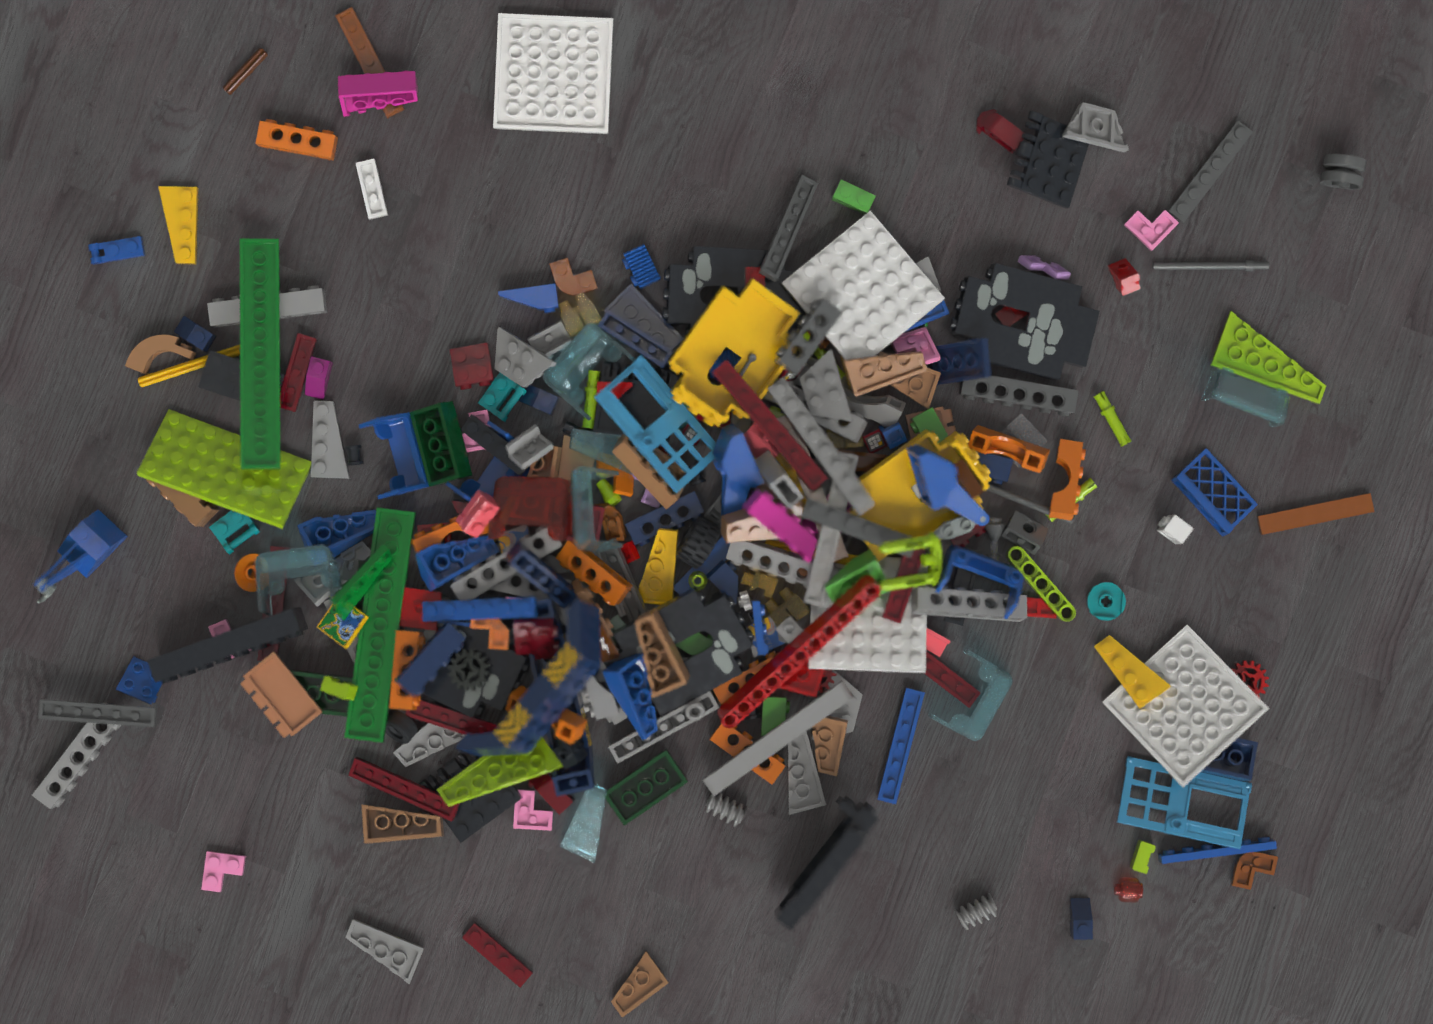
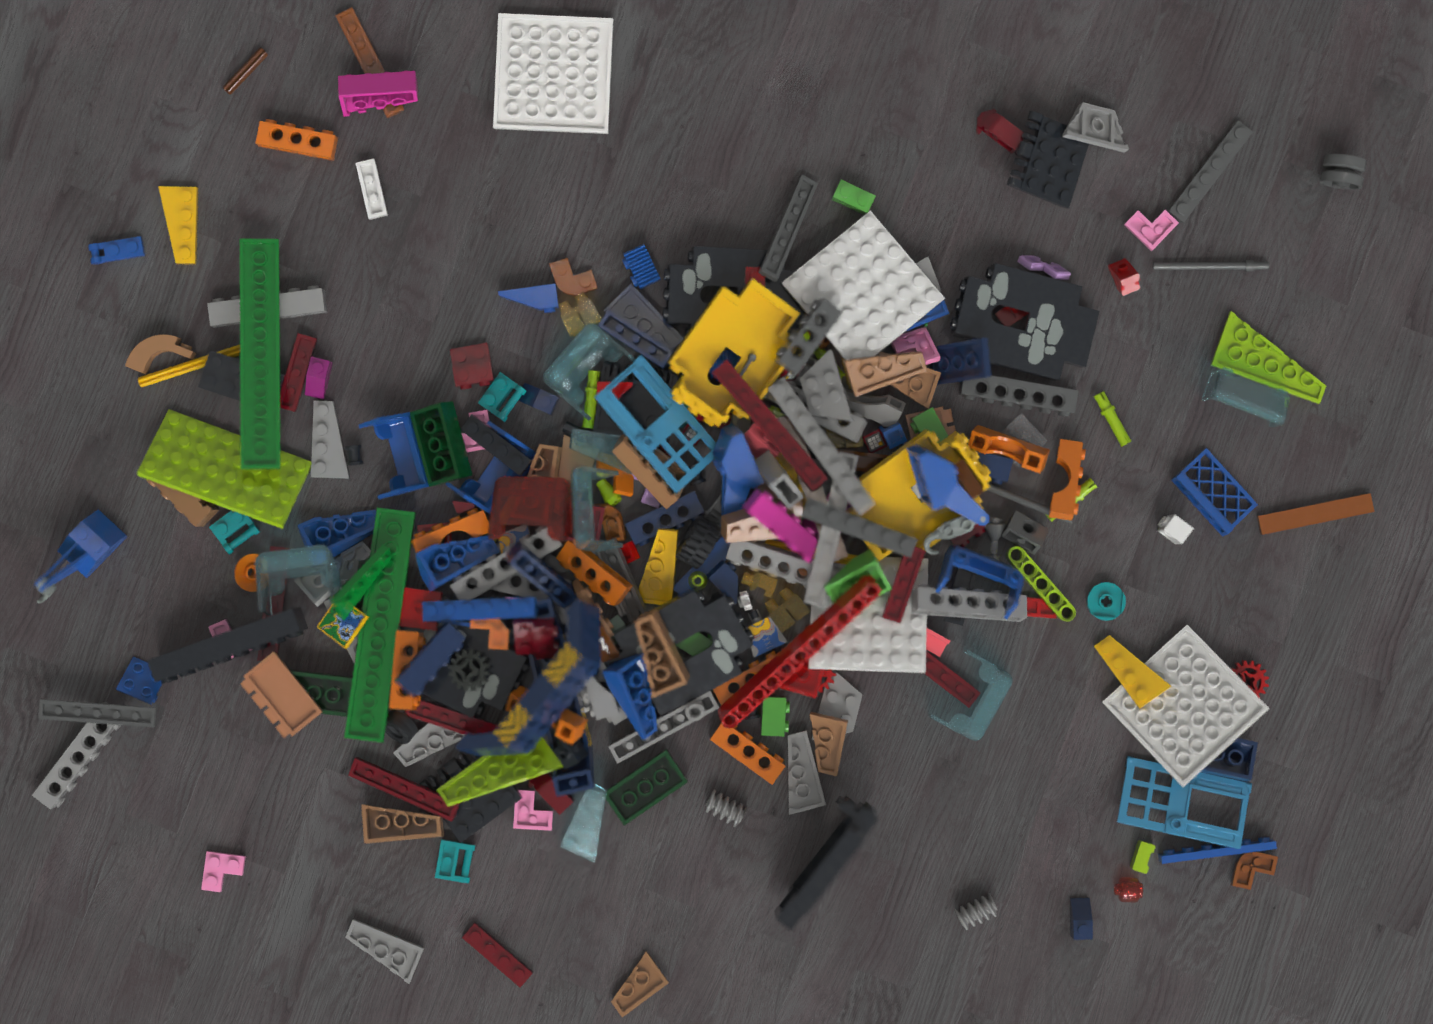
dark blue slope [174,316,217,352] -> none
lime piece [321,676,358,700] -> none
coral brick [456,490,500,538] -> none
light grey wing [494,327,557,388] -> none
light grey bracket [506,425,553,470] -> none
light grey bracket [527,320,573,358] -> none
light grey beam [702,681,854,796] -> none
blue plate [752,601,769,655] -> none
light grey brick [775,616,803,643] -> none
blue plate [877,688,925,804] -> none
lime piece [879,532,943,591] -> none
none -> teal plate [435,839,476,883]

